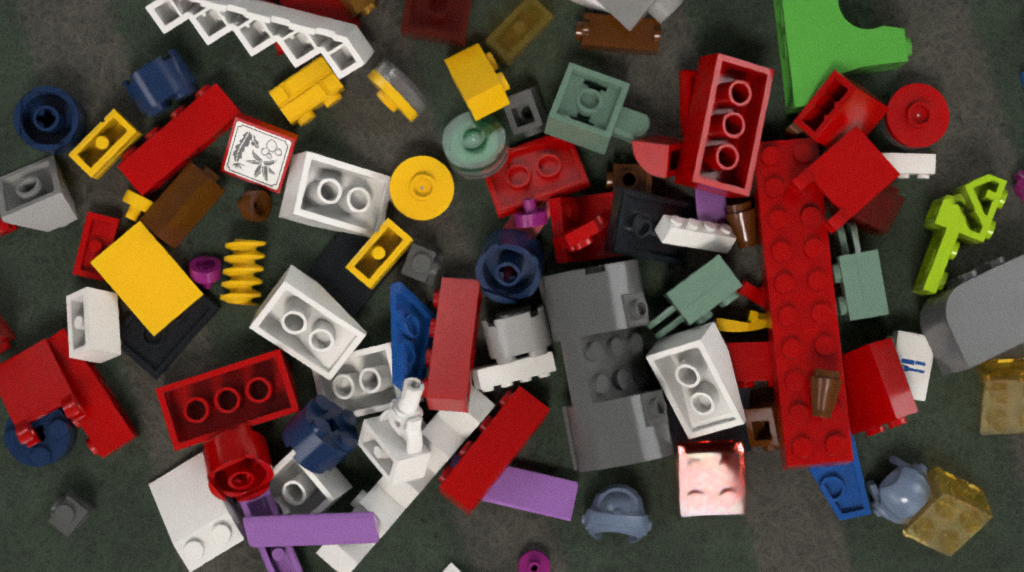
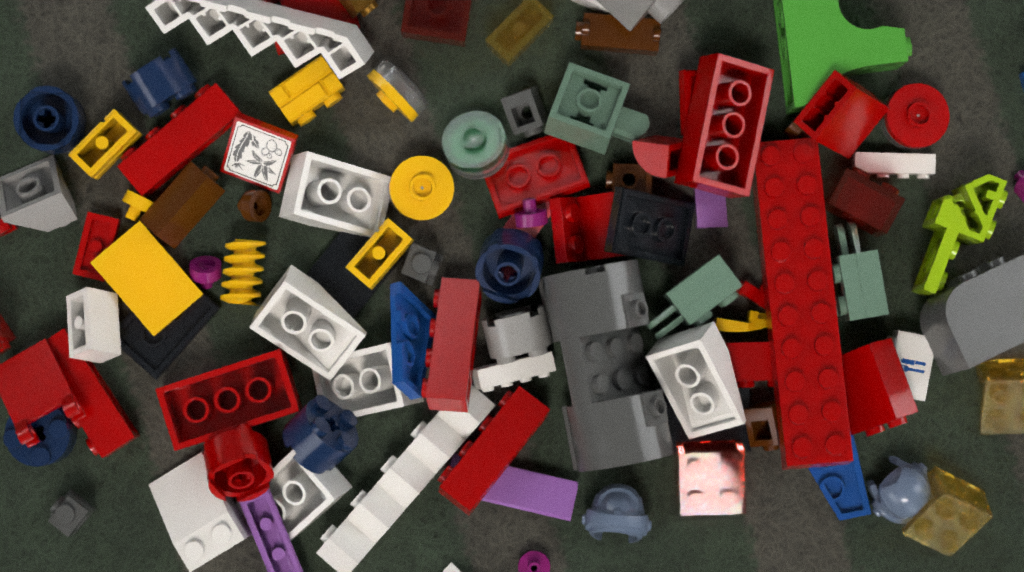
medium lavender slope [243,511,379,548] -> none
white brick [358,377,431,486] -> none
yellow brick [444,43,510,121] -> none
red wing [551,210,610,253] -> none
white piece [655,215,737,254] -> none
reddish brown cone [724,199,757,249] -> none
red flag [788,125,900,234] -> none
reddish brown cone [810,368,843,418] -> none

